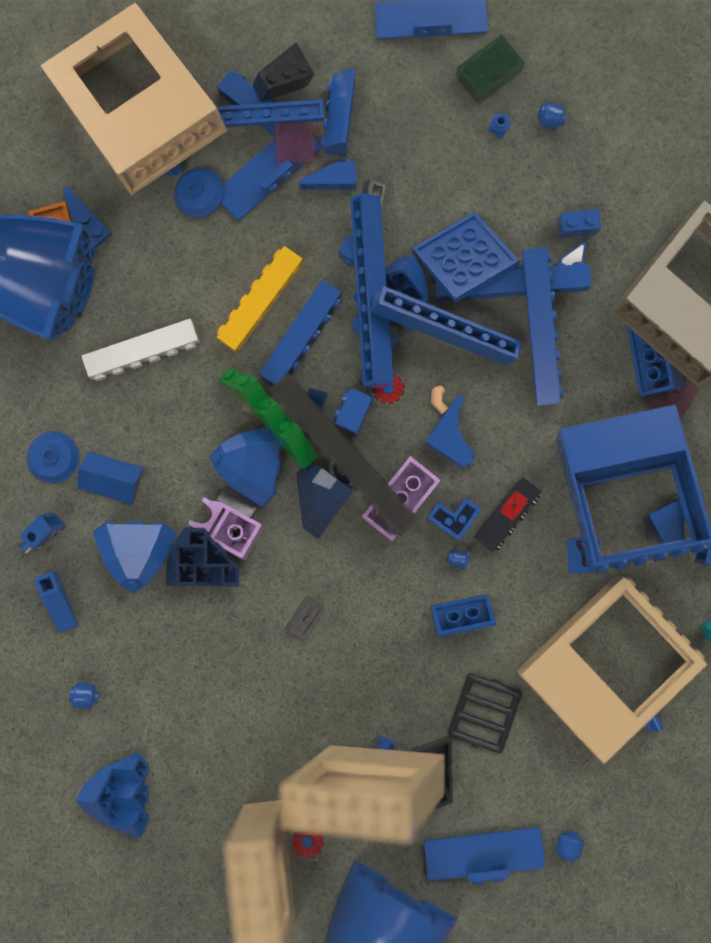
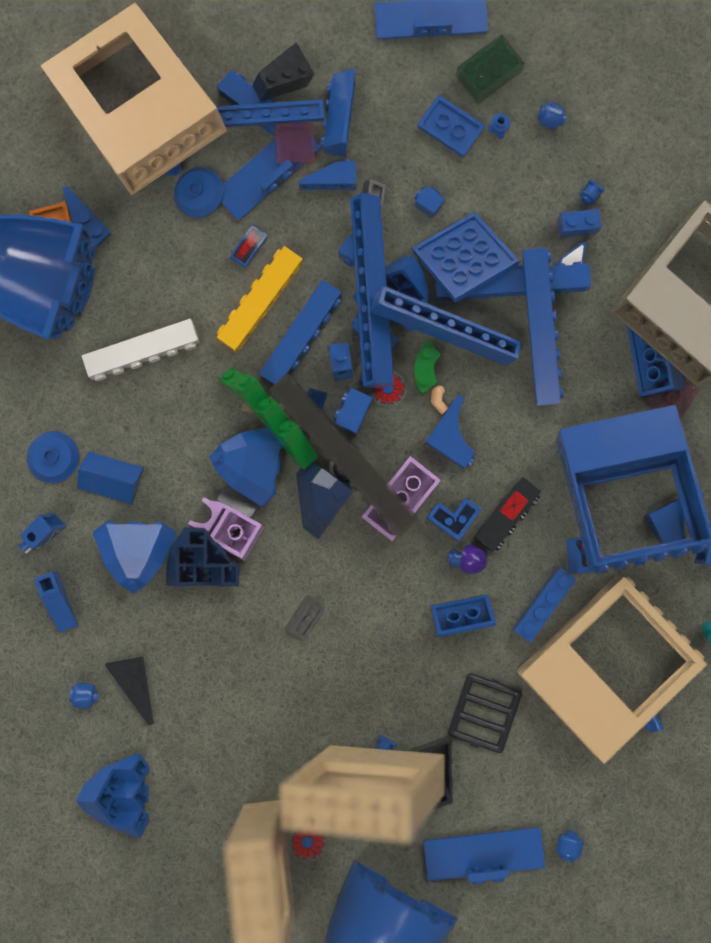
none -> black wing [105,656,154,725]
none -> slope [230,225,268,268]
none -> blue torso [329,342,353,381]
none -> green brick [413,340,441,396]
none -> blue brick [414,185,445,219]
none -> blue plate [417,95,485,158]
none -> dark purple cap [460,545,487,574]
none -> blue brick [512,568,576,643]
none -> blue brick [579,179,605,205]

